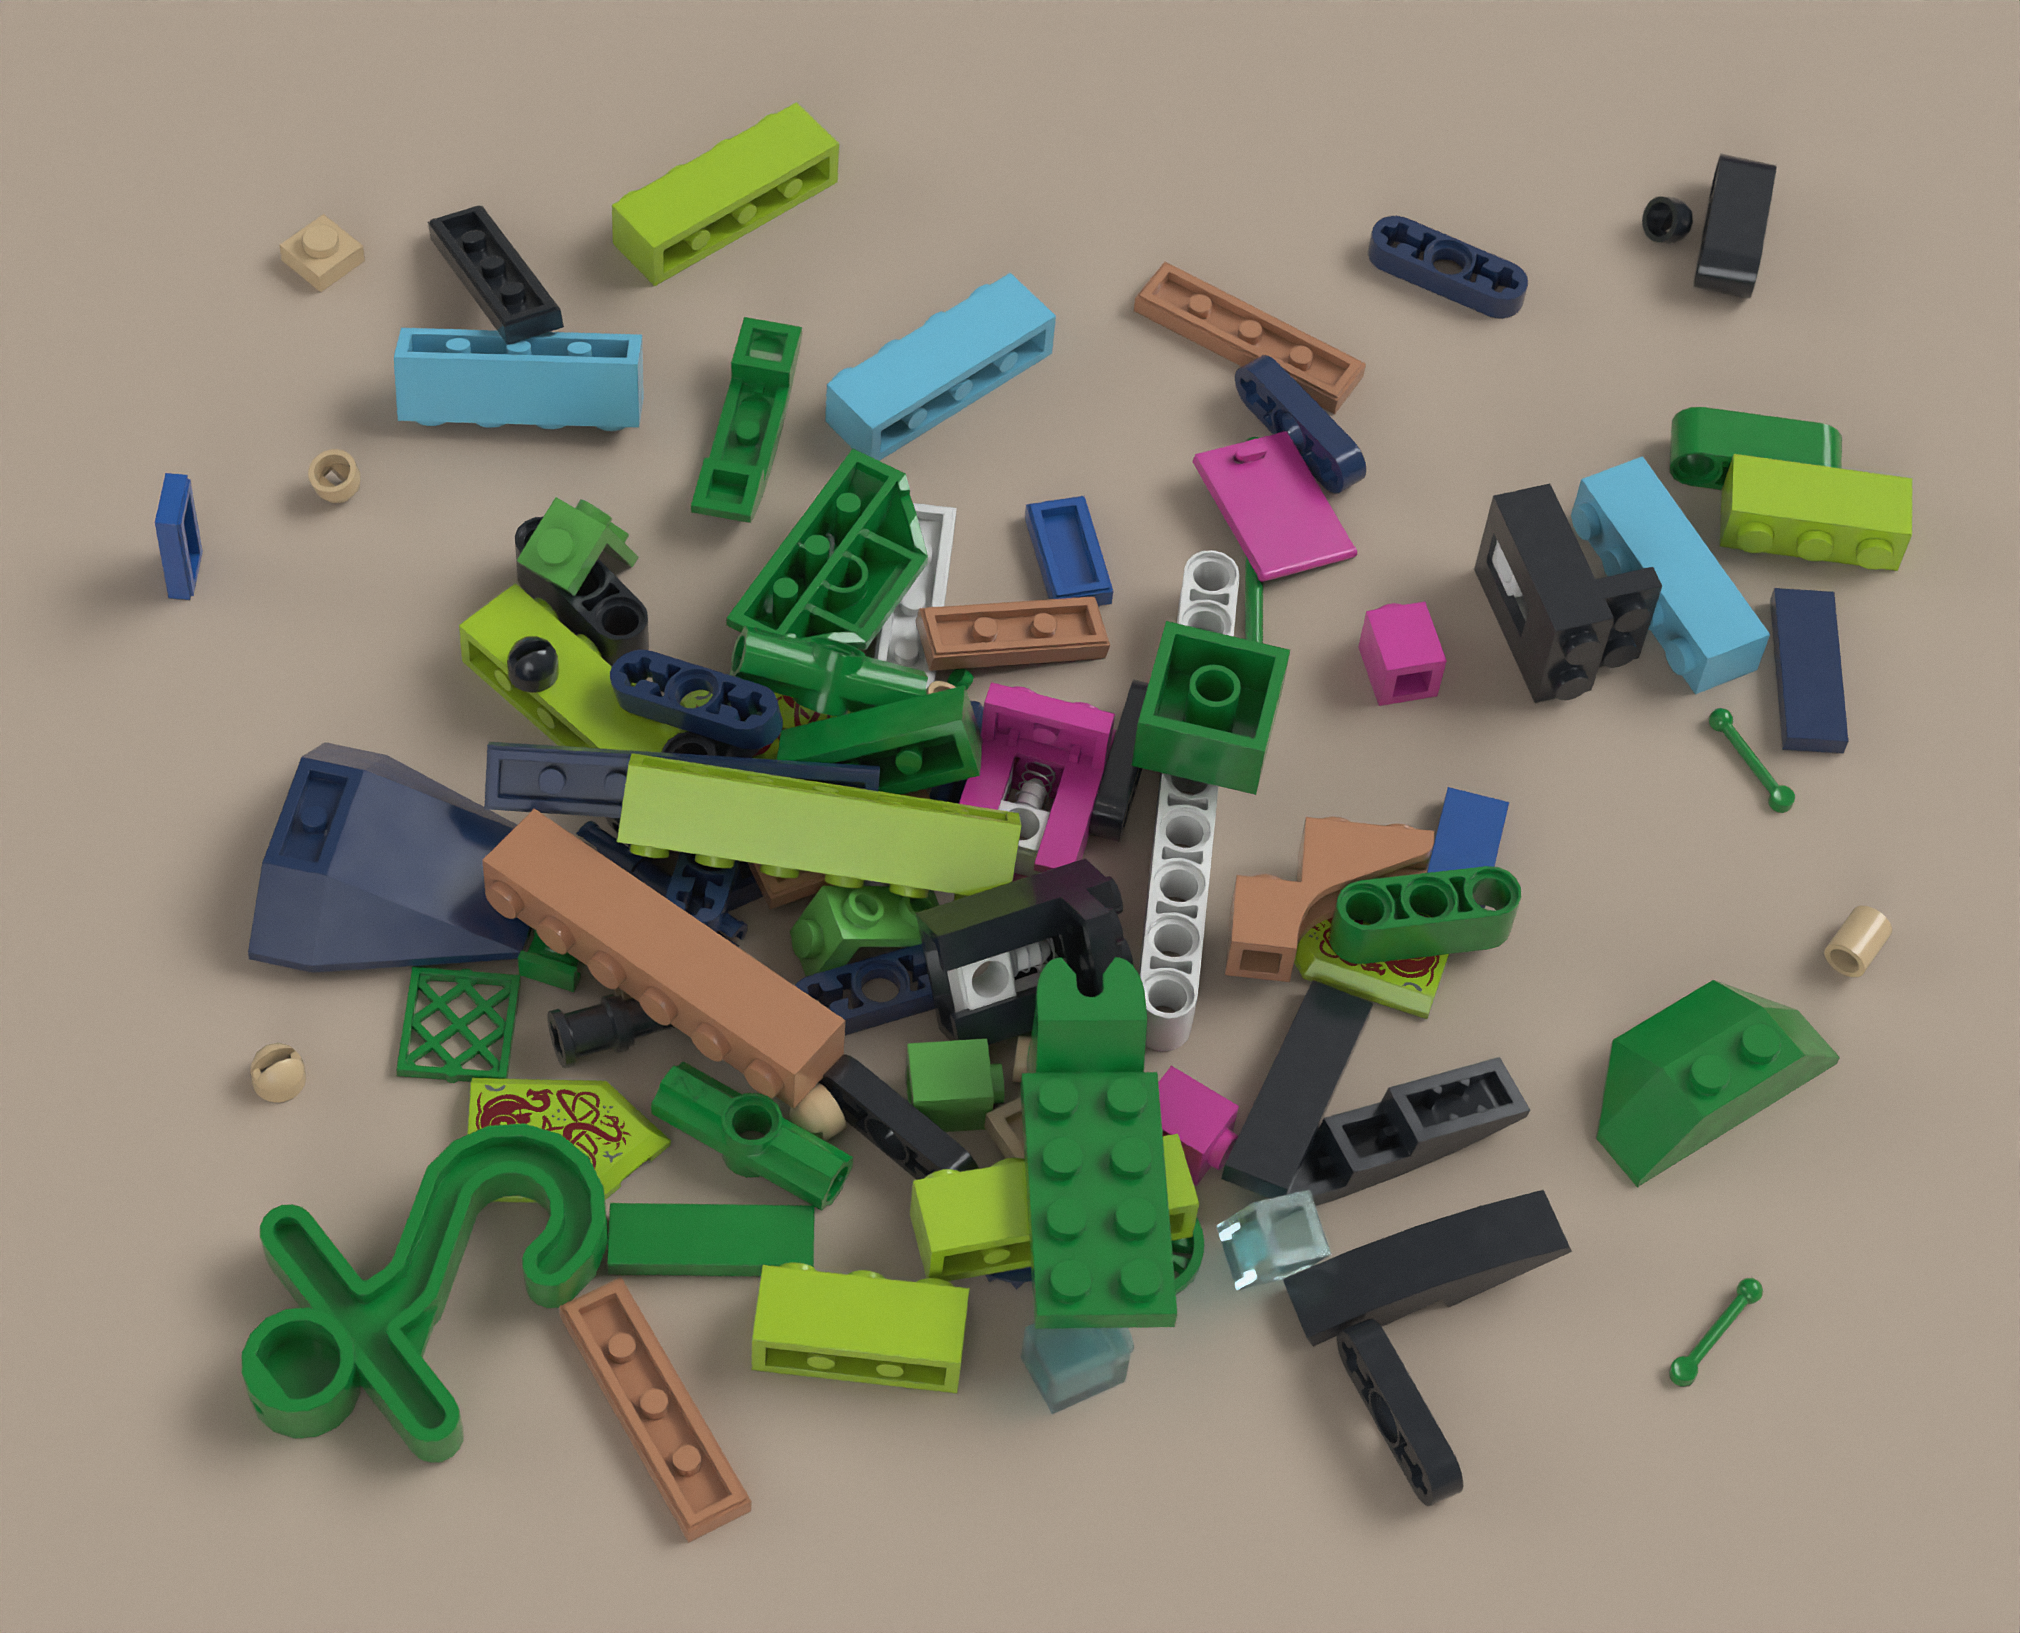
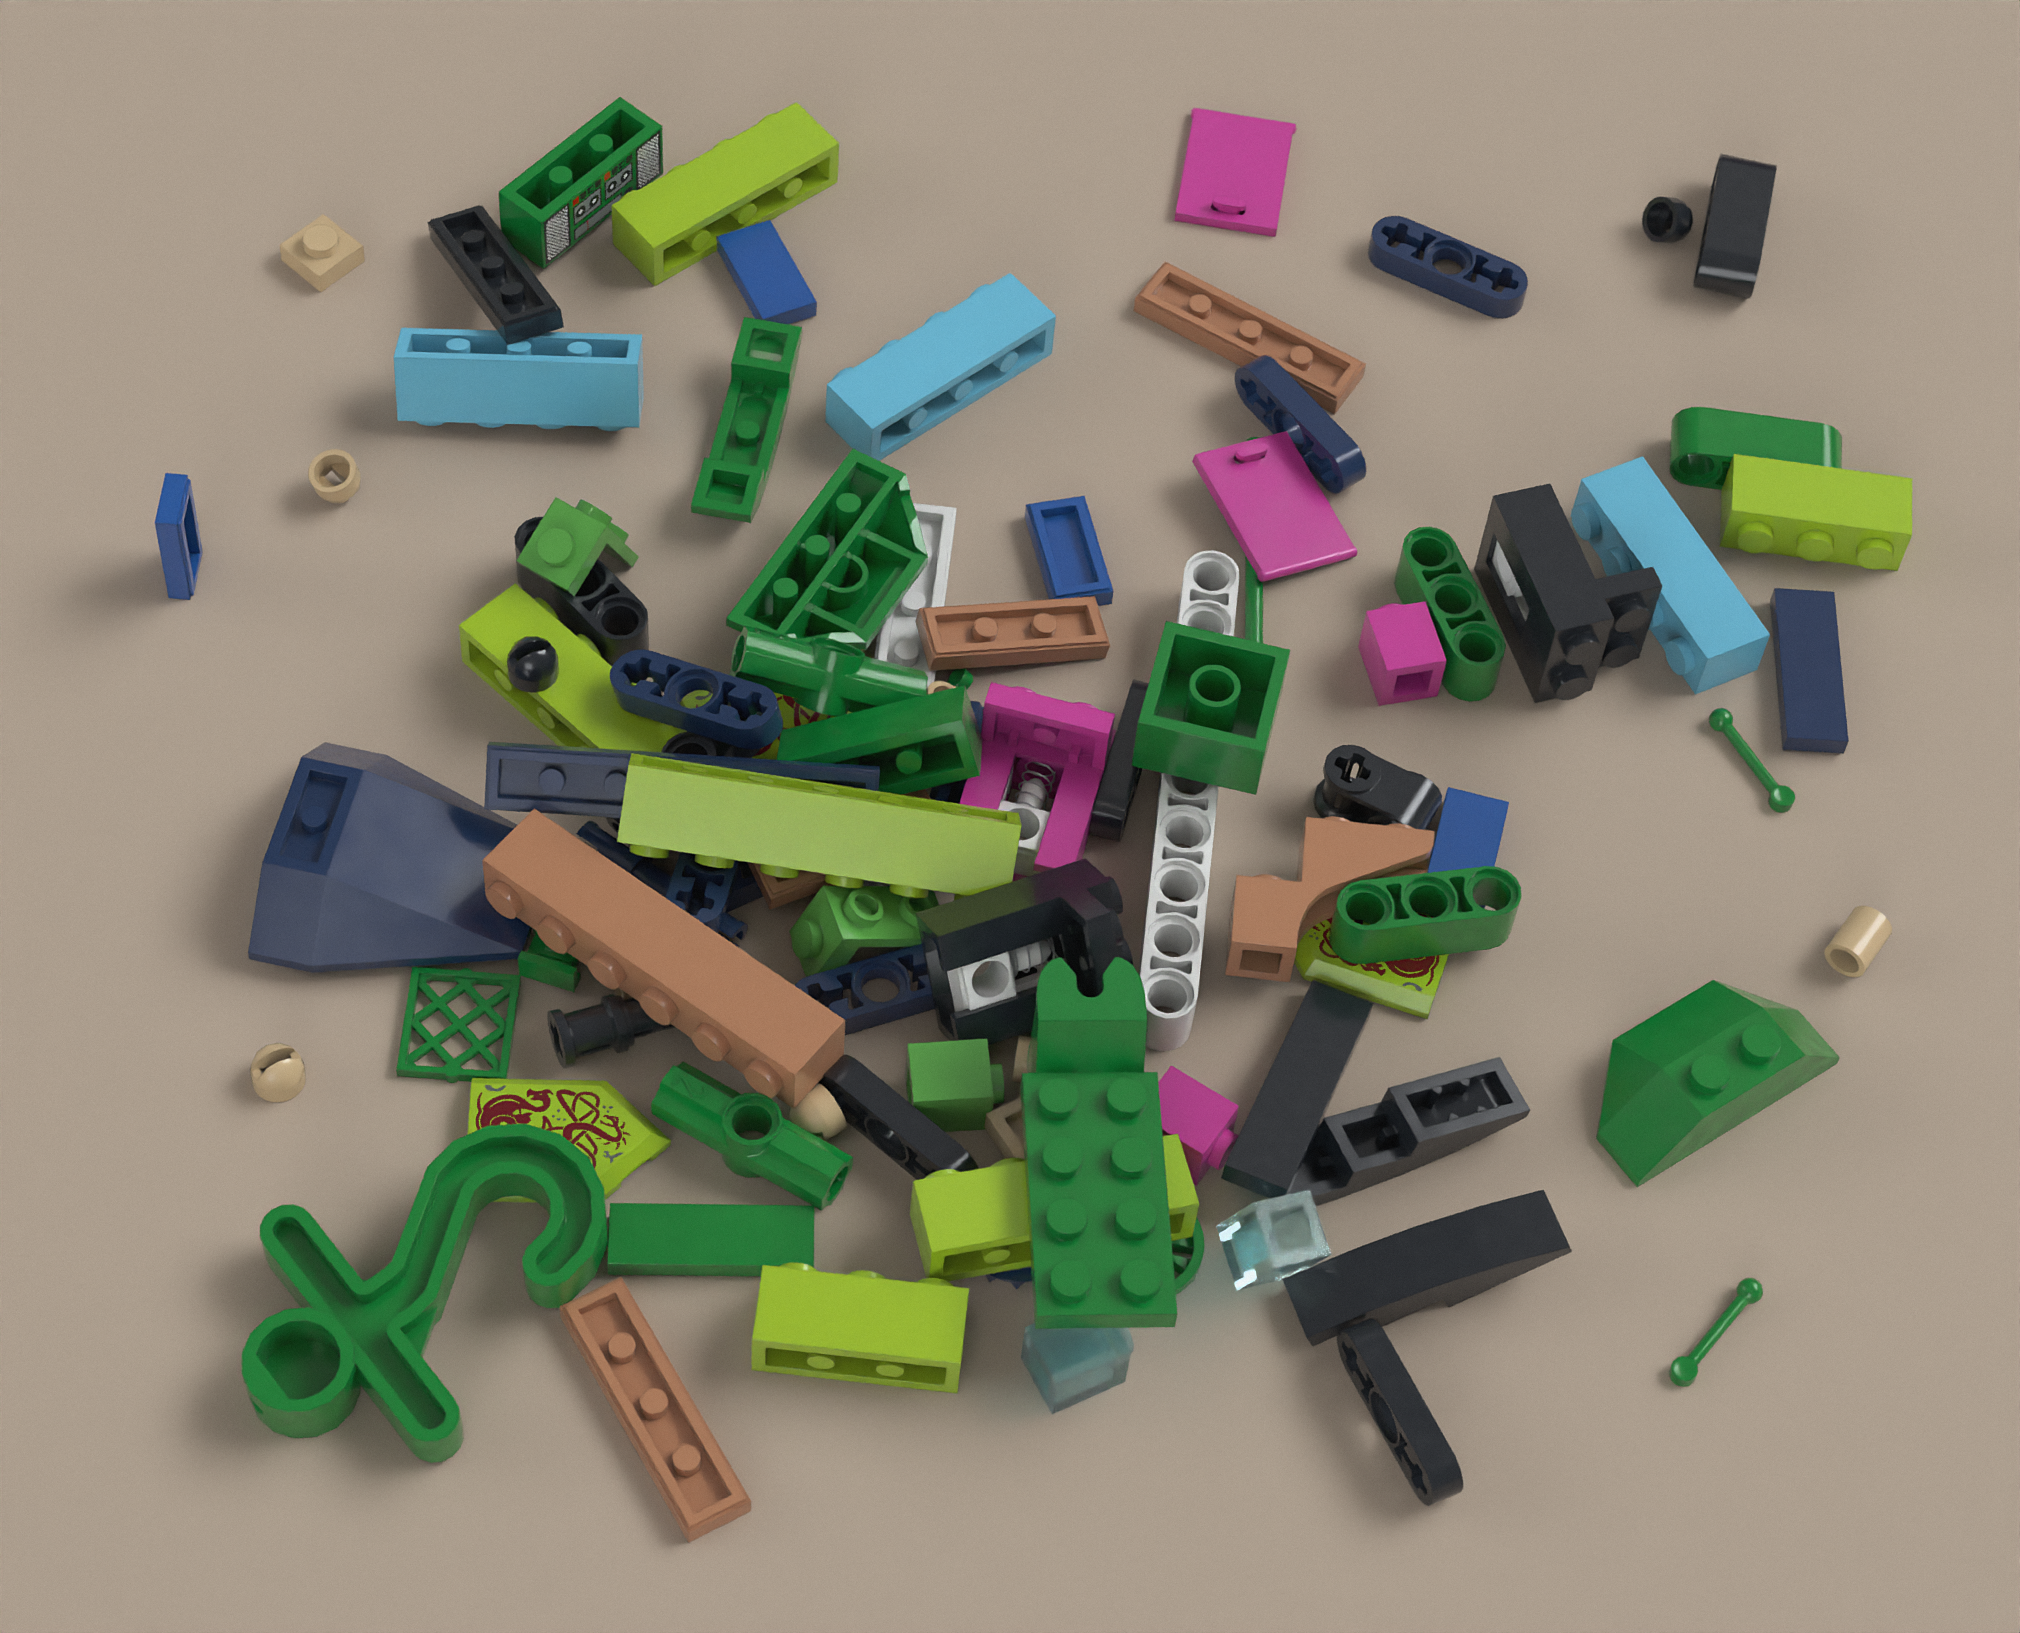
none -> green brick [498,97,663,269]
none -> blue tile [717,220,817,324]
none -> dark pink container [1174,108,1296,237]
none -> black piece [1313,745,1442,830]
none -> green beam [1394,526,1506,702]

